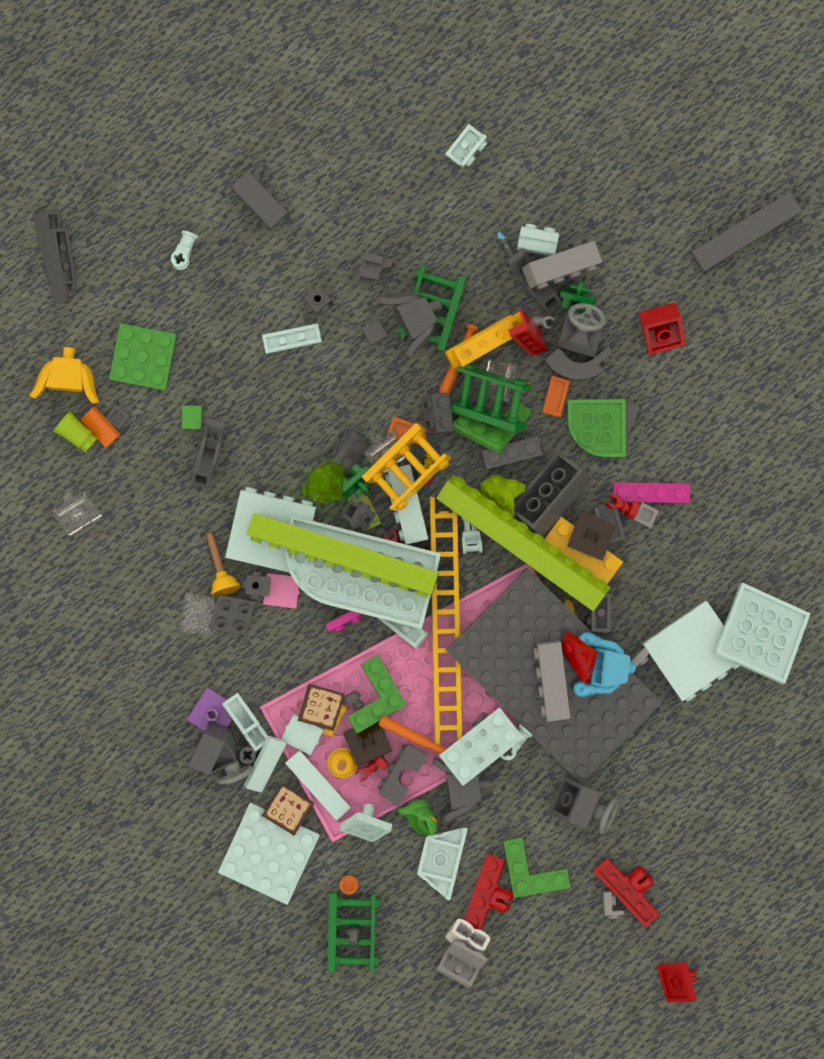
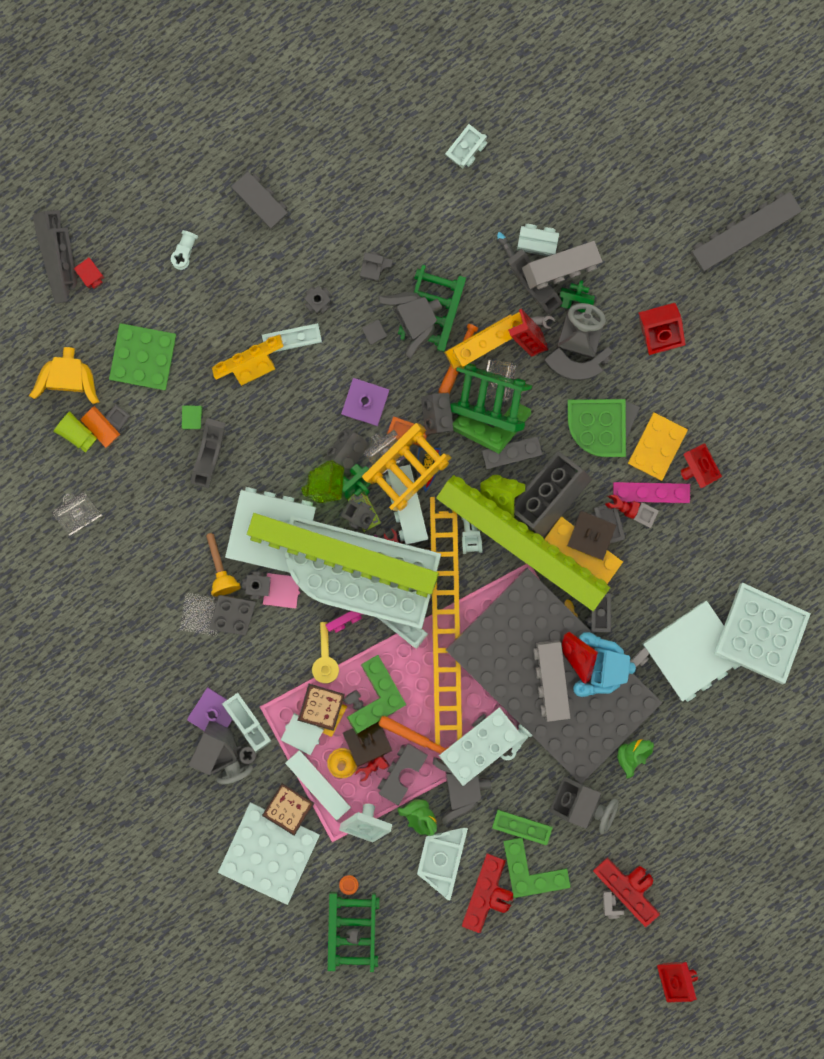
light aqua tile [244,736,287,793] -> none
light grey bracket [436,941,488,989] -> none
white brick [445,919,490,952] -> none
orange tile [542,376,570,417] -> none
none -> red brick [74,258,105,289]
none -> yellow bracket [212,334,284,386]
none -> light yellow piece [312,622,339,684]
none -> medium lavender tile [341,378,389,426]
none -> bright green plate [492,809,553,845]
none -> bright green hair [617,739,654,779]
none -> yellow plate [628,413,688,481]
none -> red tile [681,443,722,488]

